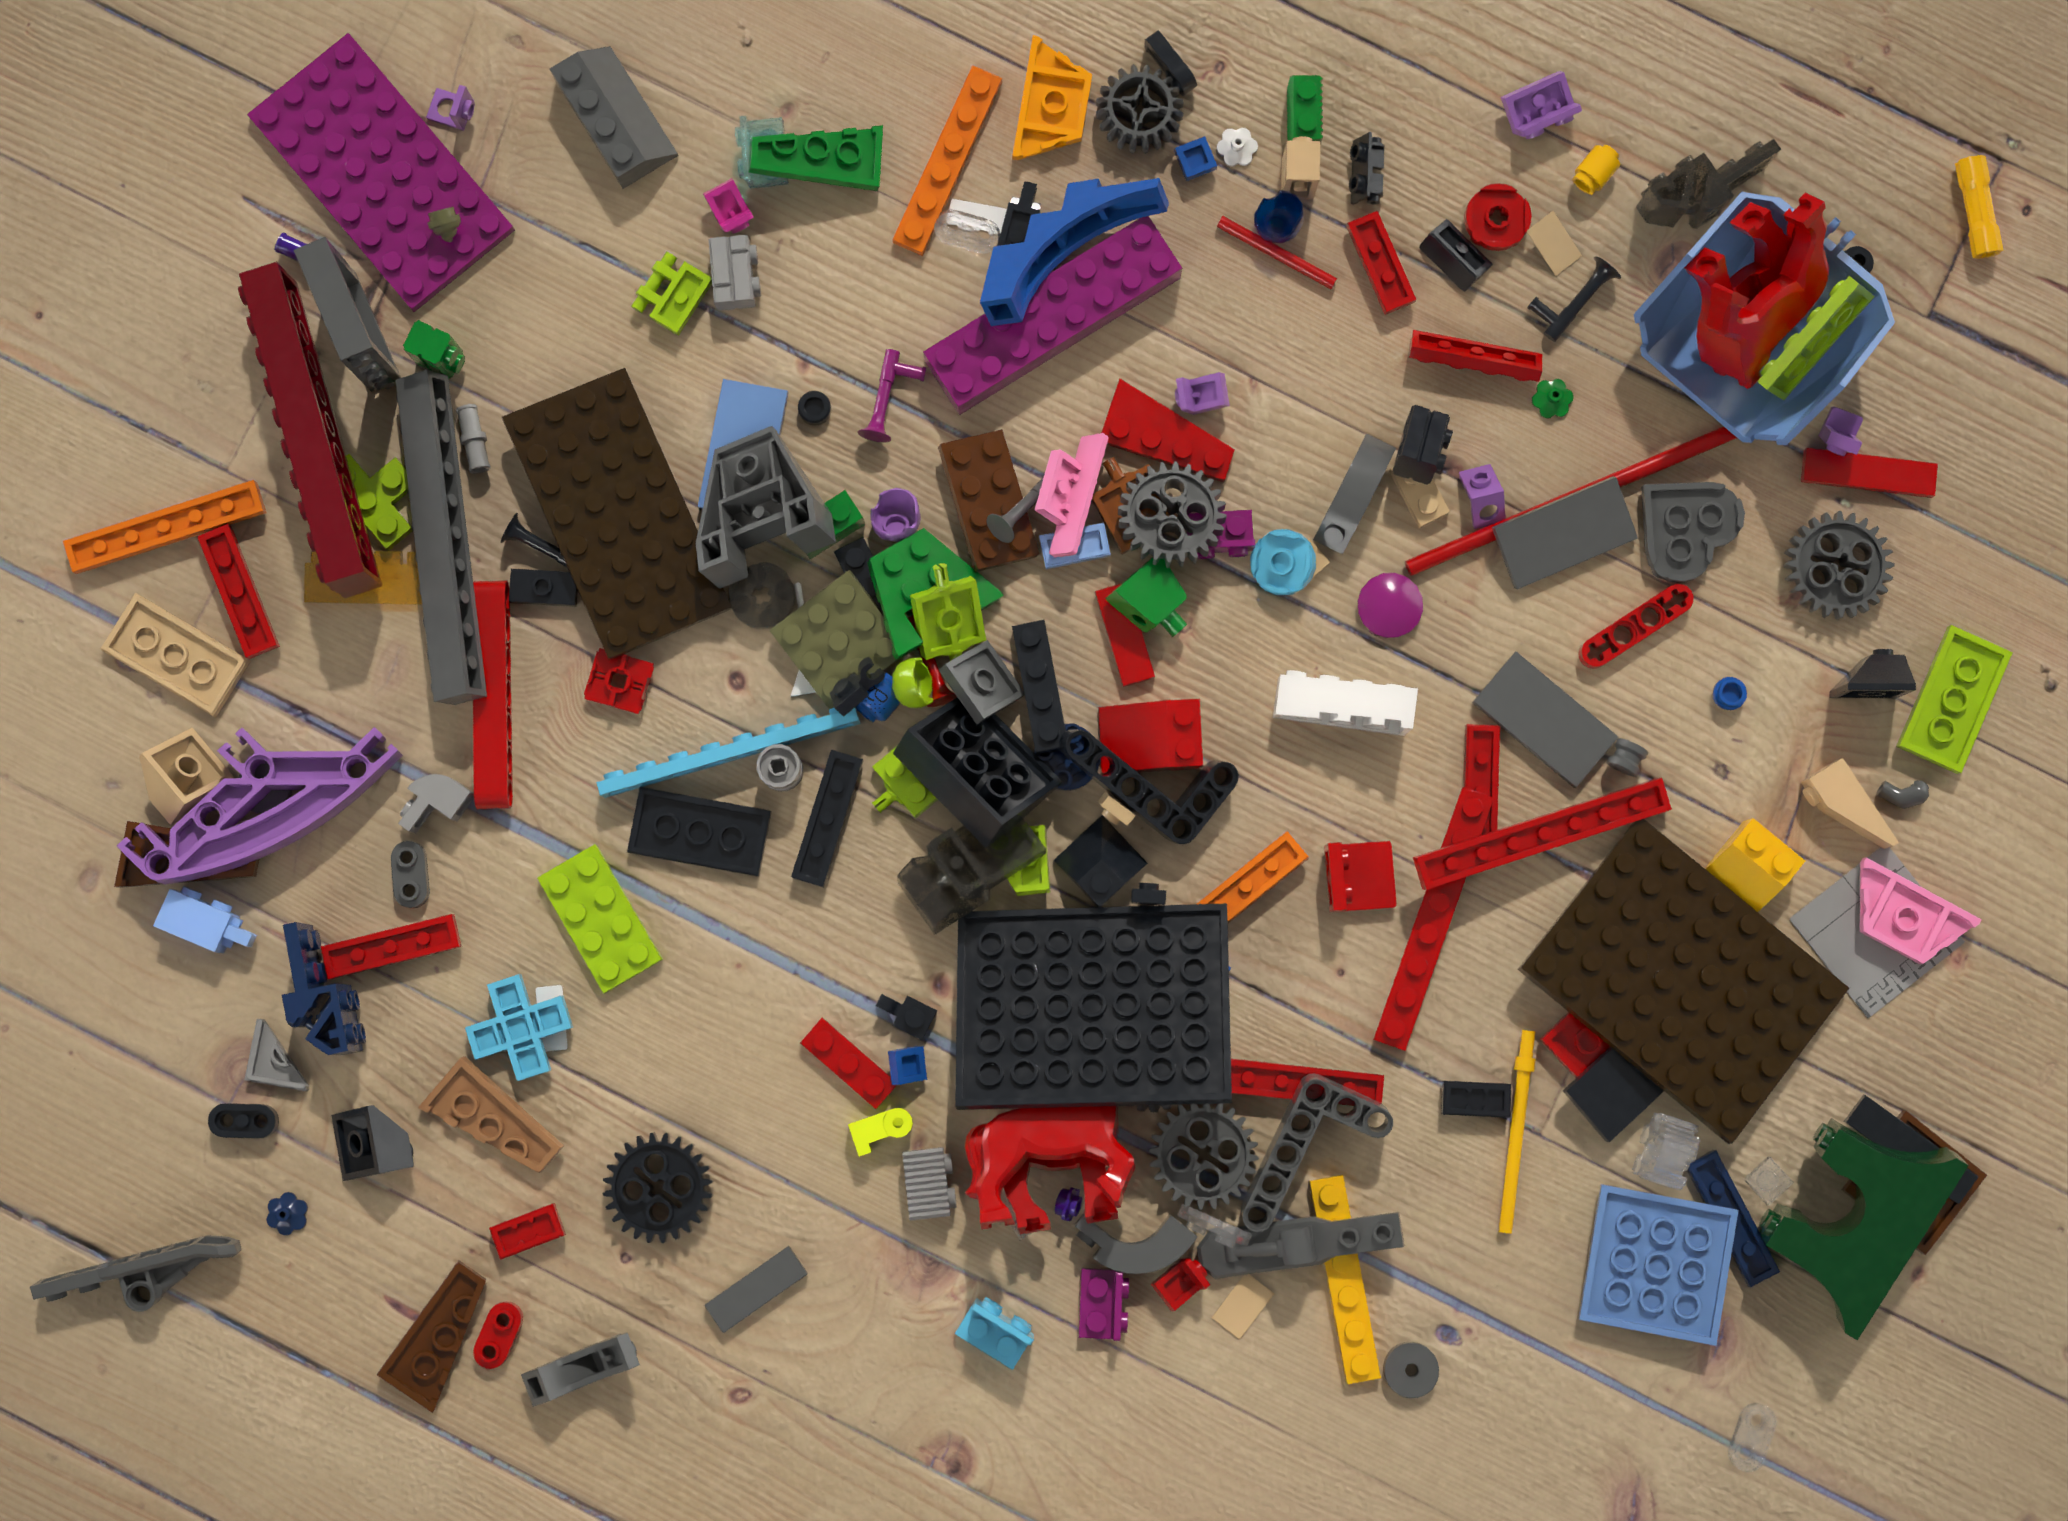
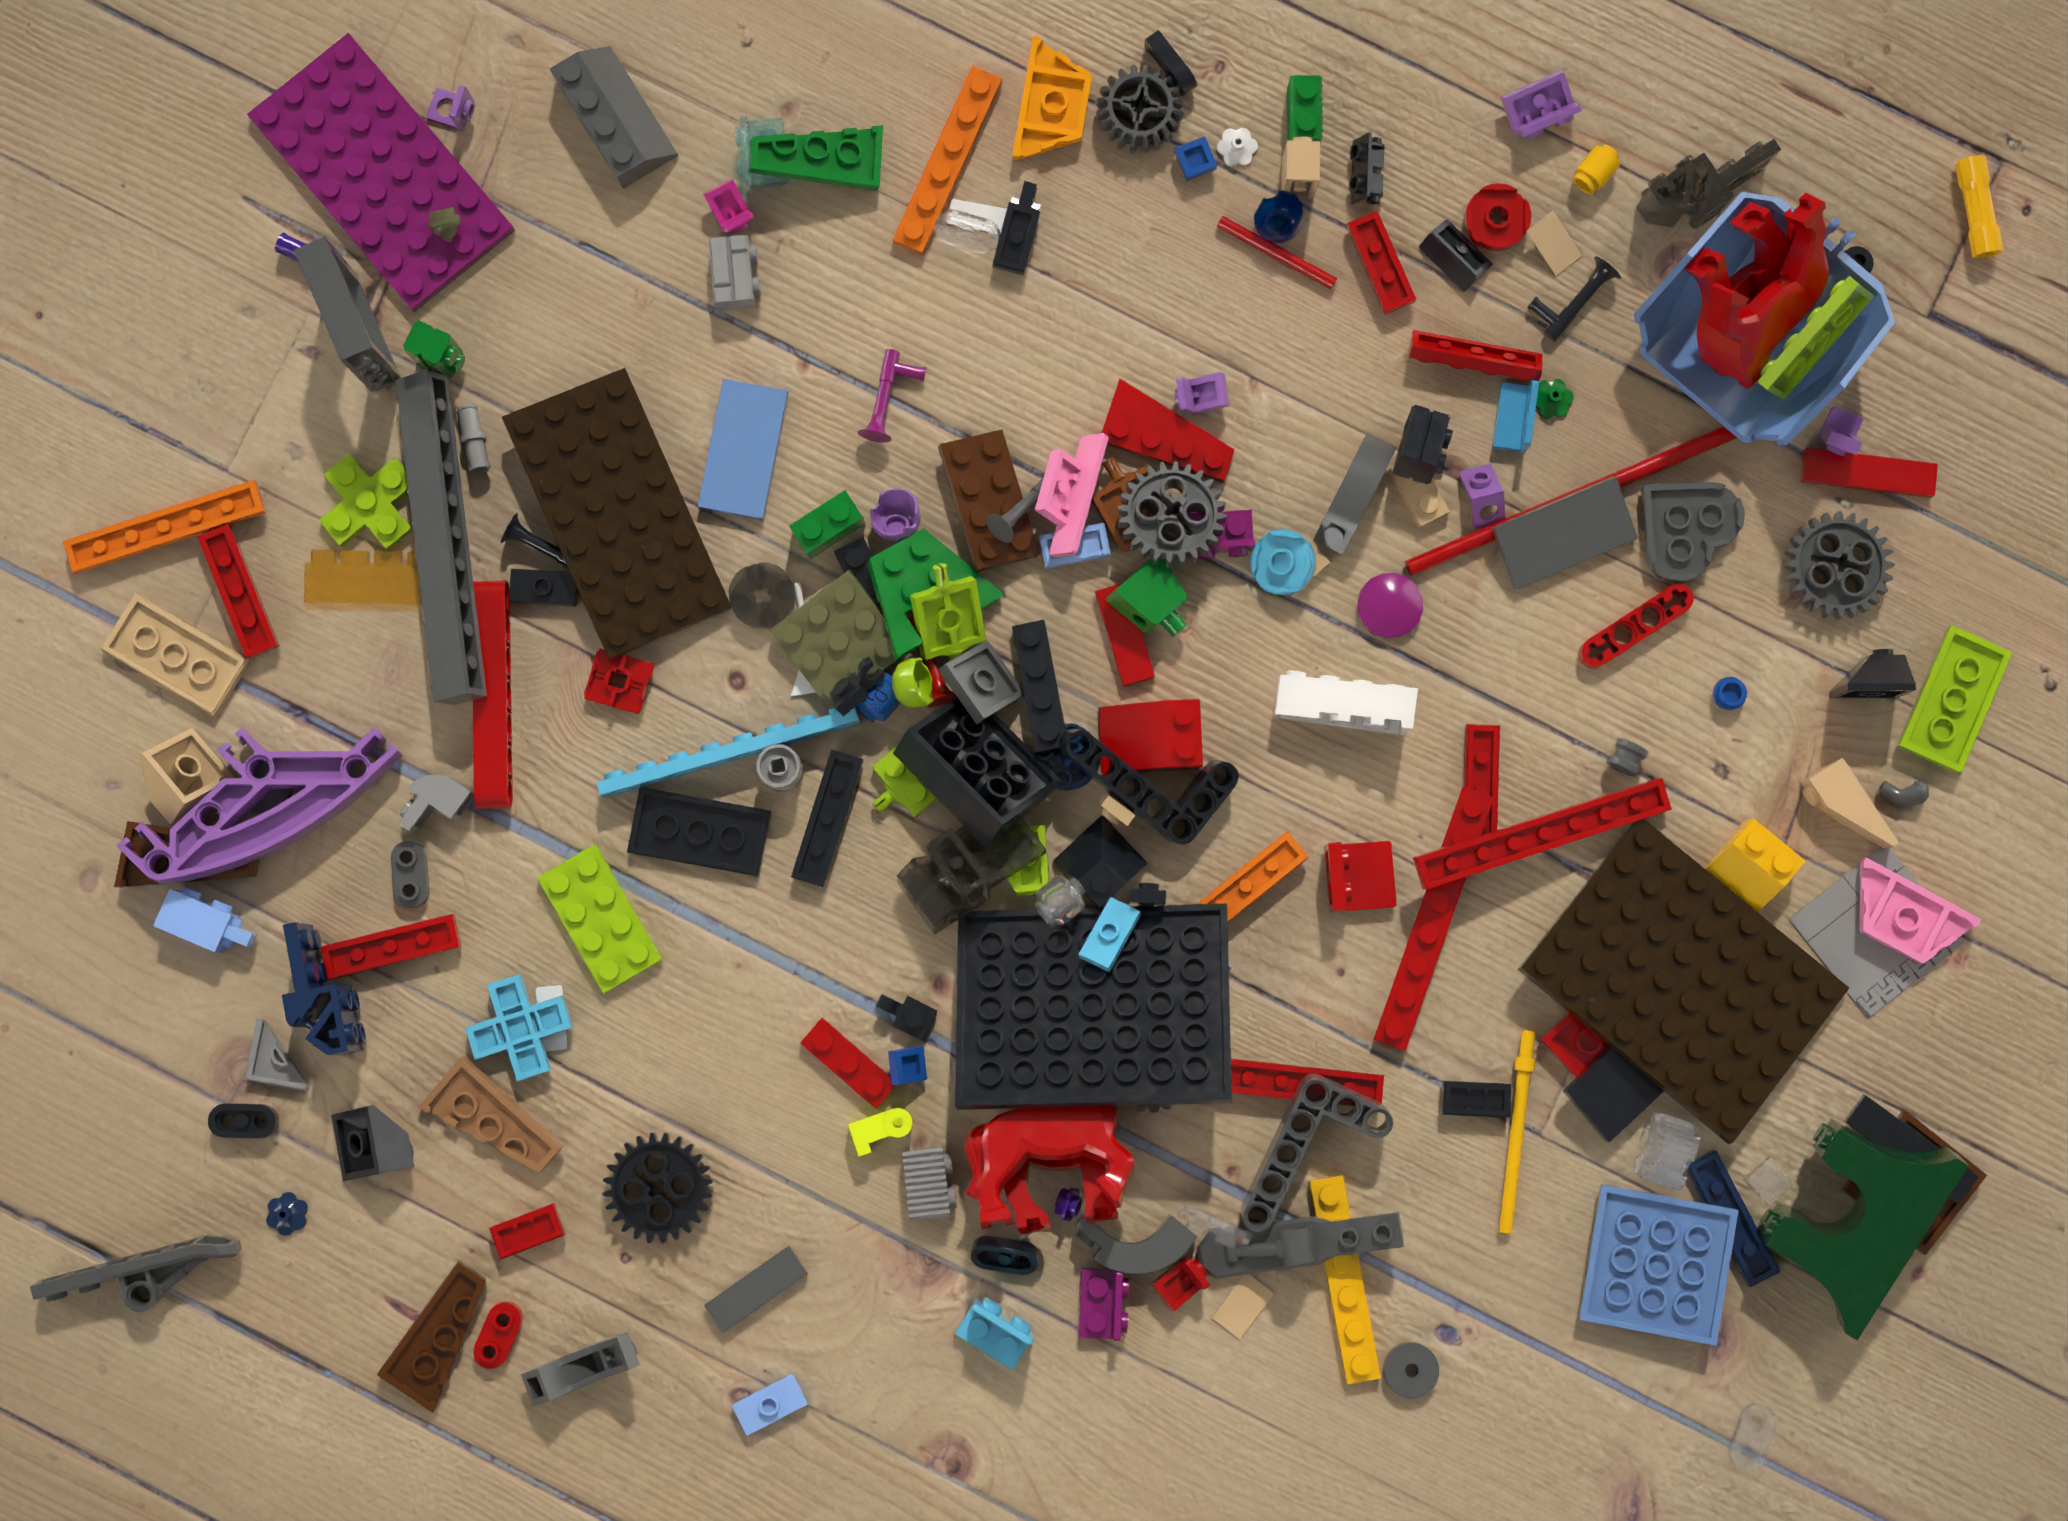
dark red brick [238,261,382,598] -> none
lime plate [631,251,712,336] -> none
dark grey wedge [696,426,836,589] -> none
black tile [798,391,831,426] -> none
magenta brick [923,216,1183,415] -> none
blue arch [980,178,1169,326] -> none
dark grey gear [1148,1104,1259,1210] -> none
dark grey tile [1472,651,1618,788] -> none
none -> light blue plate [732,1373,808,1436]
none -> black plate [971,1236,1039,1275]
none -> clear head [1034,875,1085,925]
none -> medium azure plate [1079,897,1141,972]
none -> dark azure panel [1492,380,1539,453]

